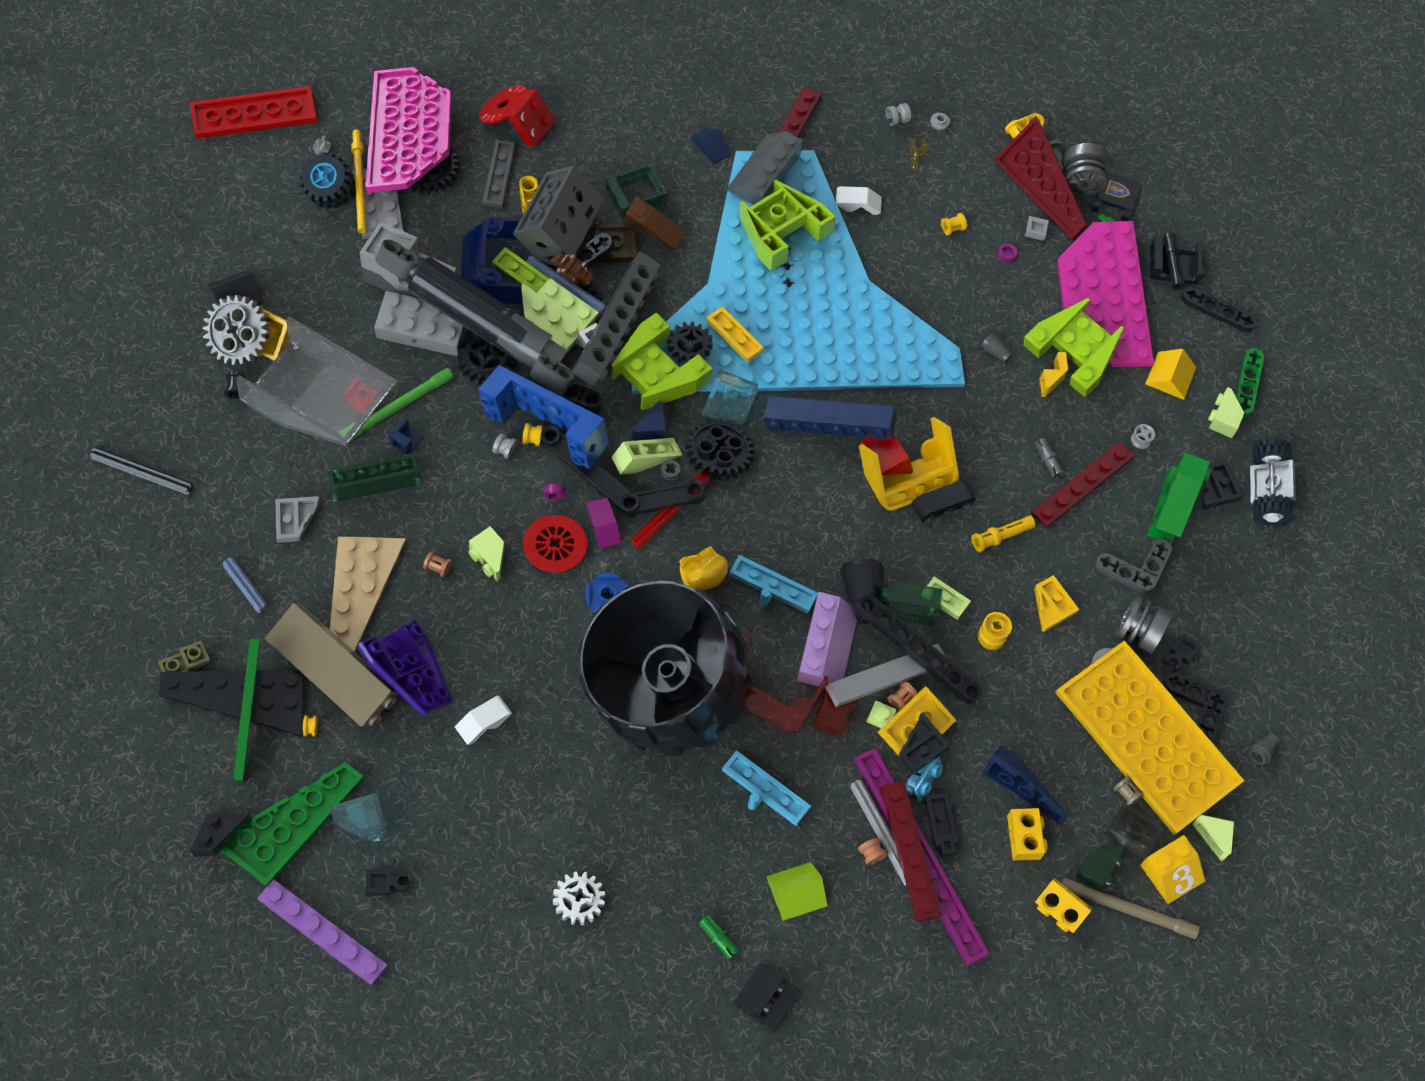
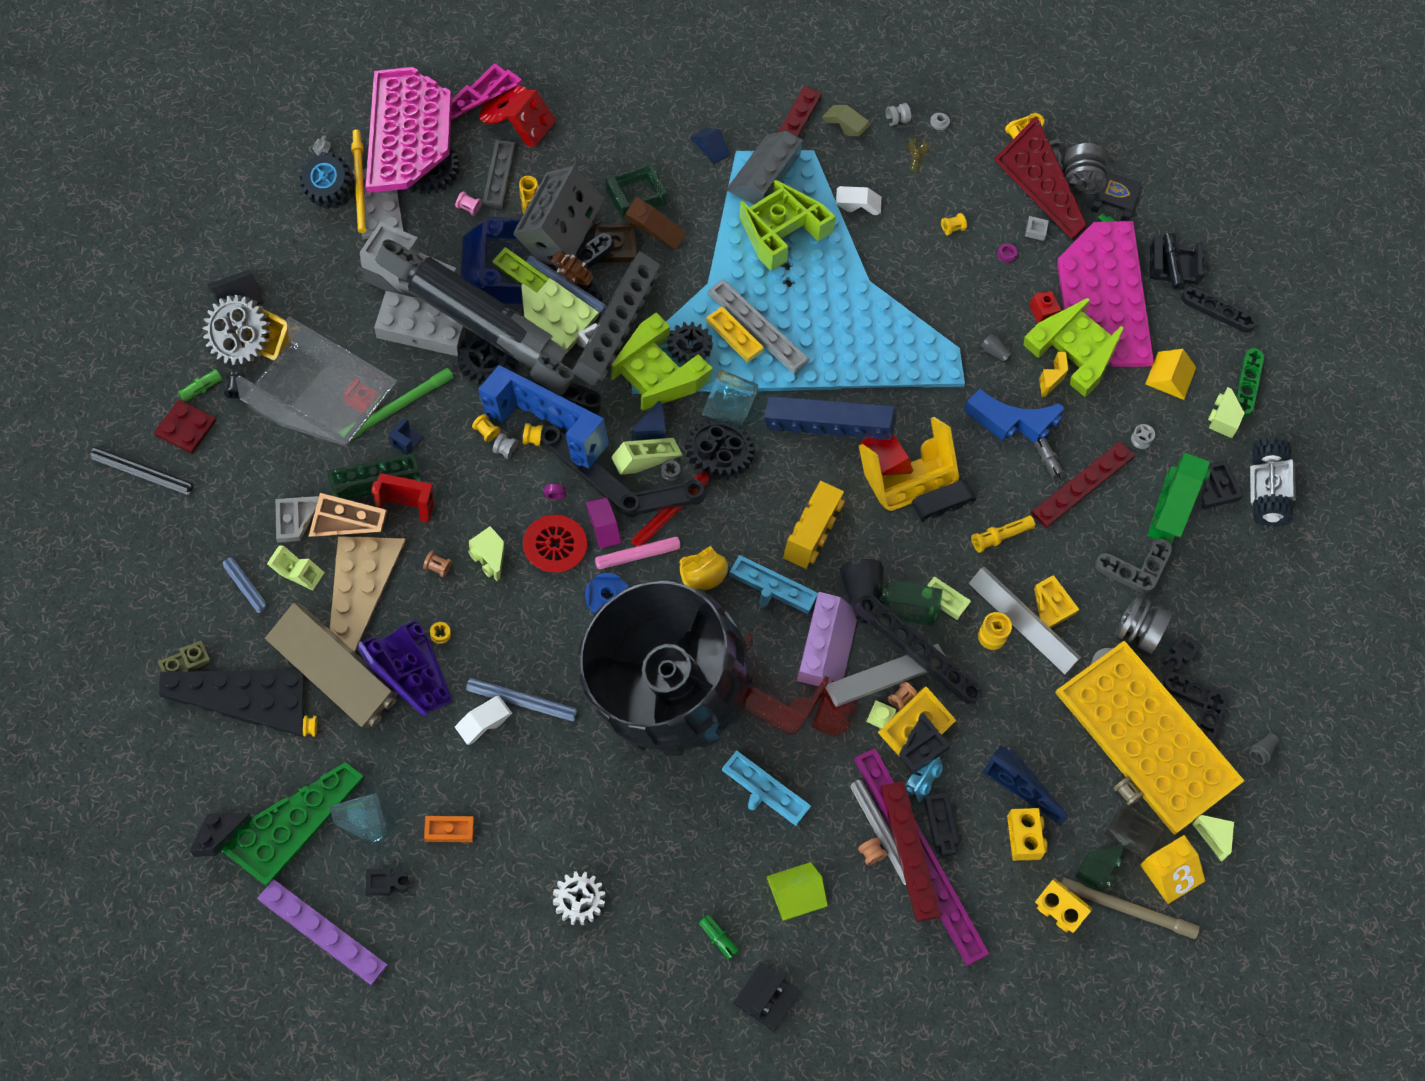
red plate [190,86,317,139] -> none
green tile [233,639,261,782] -> none
none -> dark red plate [154,400,216,454]
none -> bright green pin [178,369,222,403]
none -> yellowish green slope [267,546,325,590]
none -> light nougat wedge [309,493,388,537]
none -> red panel [372,473,435,523]
none -> orange plate [424,816,474,842]
none -> yellow bush [430,622,451,644]
none -> dark pink wedge [451,63,522,120]
none -> bright pink bush [455,191,482,216]
none -> sand blue axle [466,678,577,721]
none -> yellow bush [472,414,501,442]
none -> bright pink axle [595,537,681,569]
none -> light grey tile [708,279,809,374]
none -> yellow wedge [783,481,845,569]
none -> olive slope [822,105,870,136]
none -> blue arch [964,389,1064,443]
none -> light grey tile [969,567,1081,674]
none -> red brick [1029,291,1061,323]

